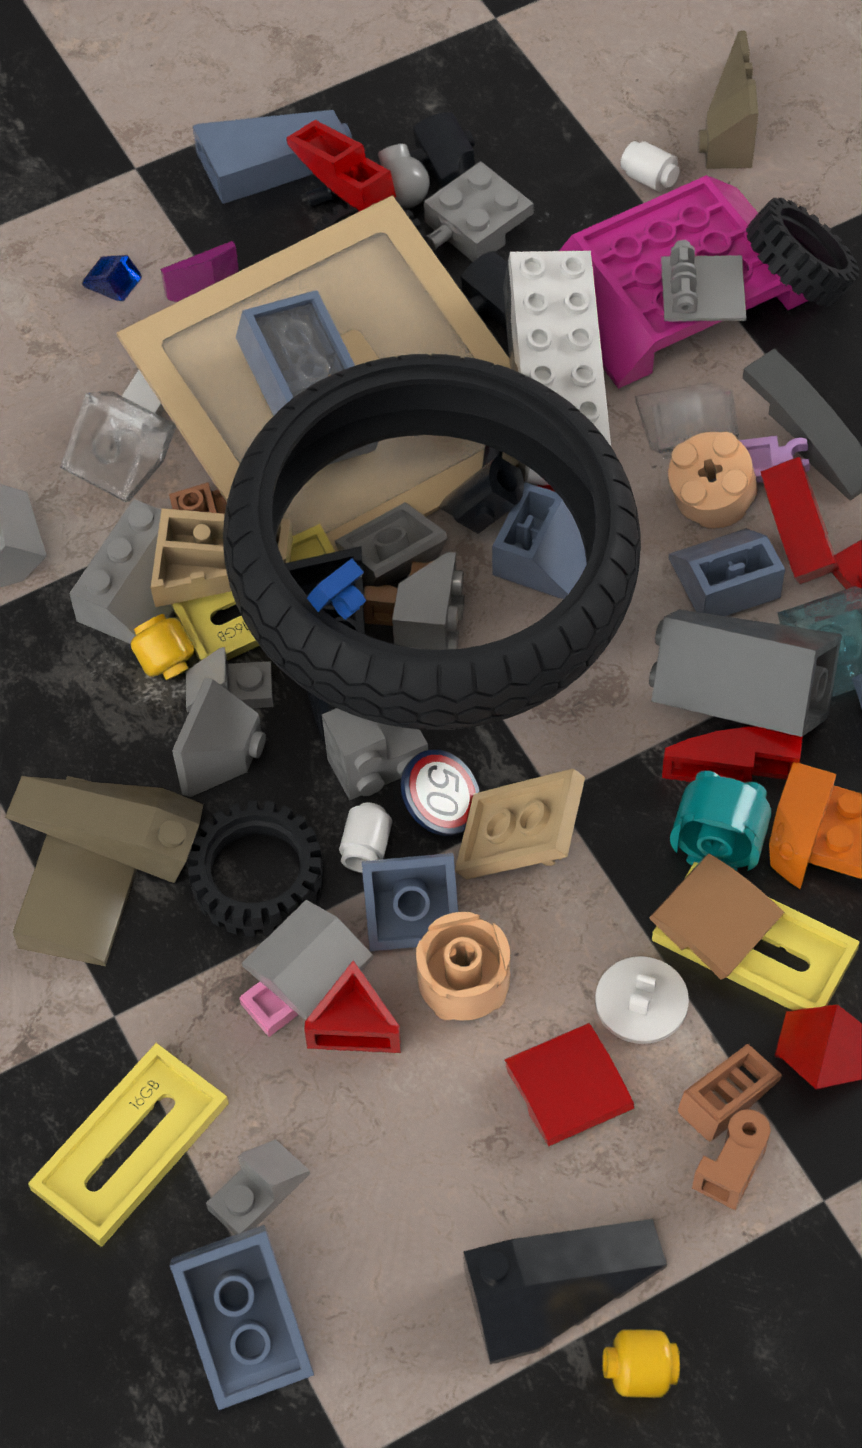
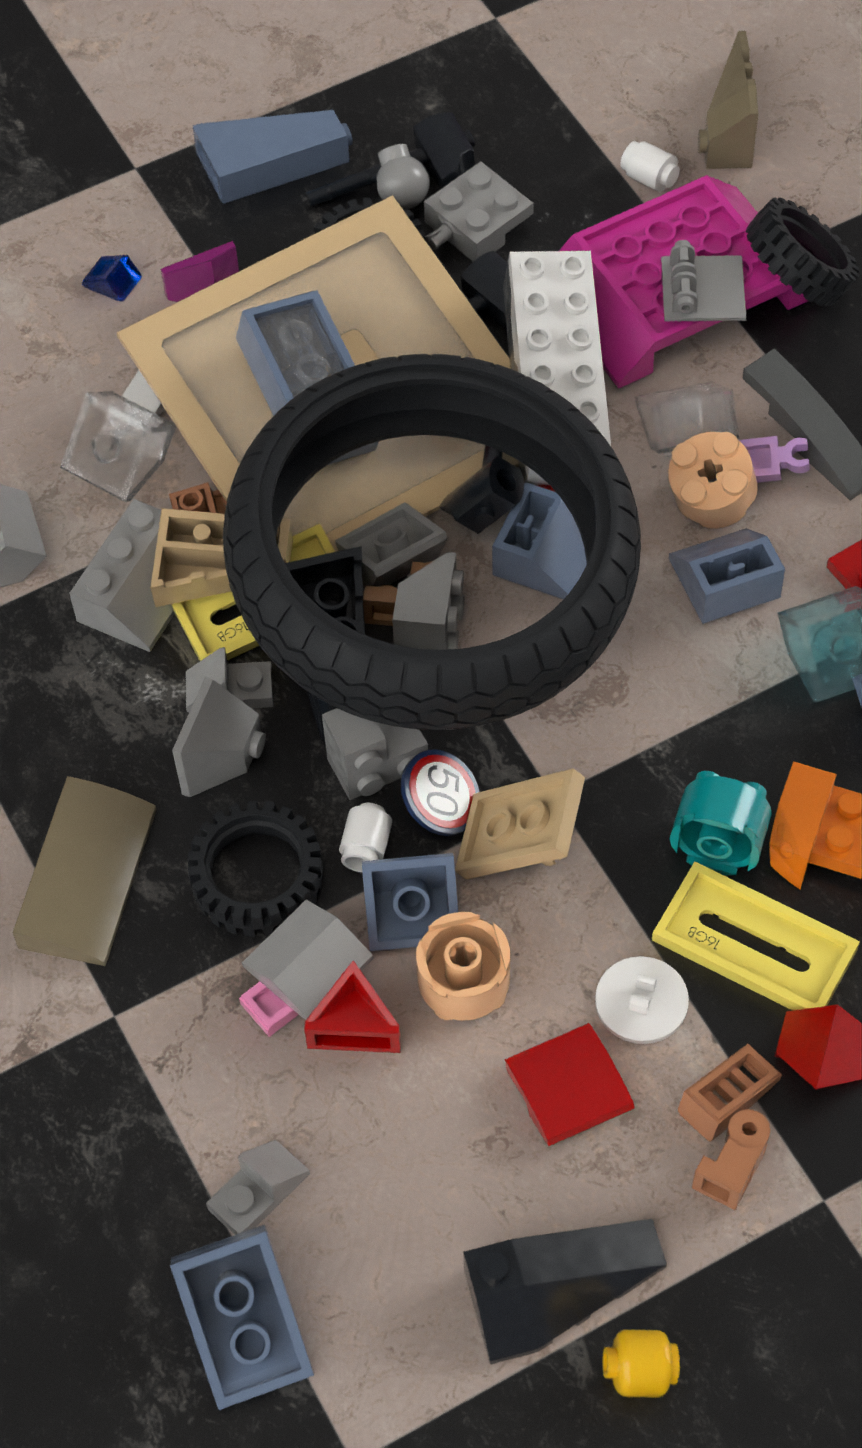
dark tan wedge [5,776,204,883] -> none
light yellow piece [28,1043,229,1247] -> none
yellow head [131,614,194,681] -> none
red slope [286,120,396,211] -> none
blue tile [307,558,366,620] -> none
slope [649,609,842,737] -> none
medium nougat slope [649,854,785,980] -> none
red slope [662,726,803,783] -> none
red slope [761,456,840,584] -> none

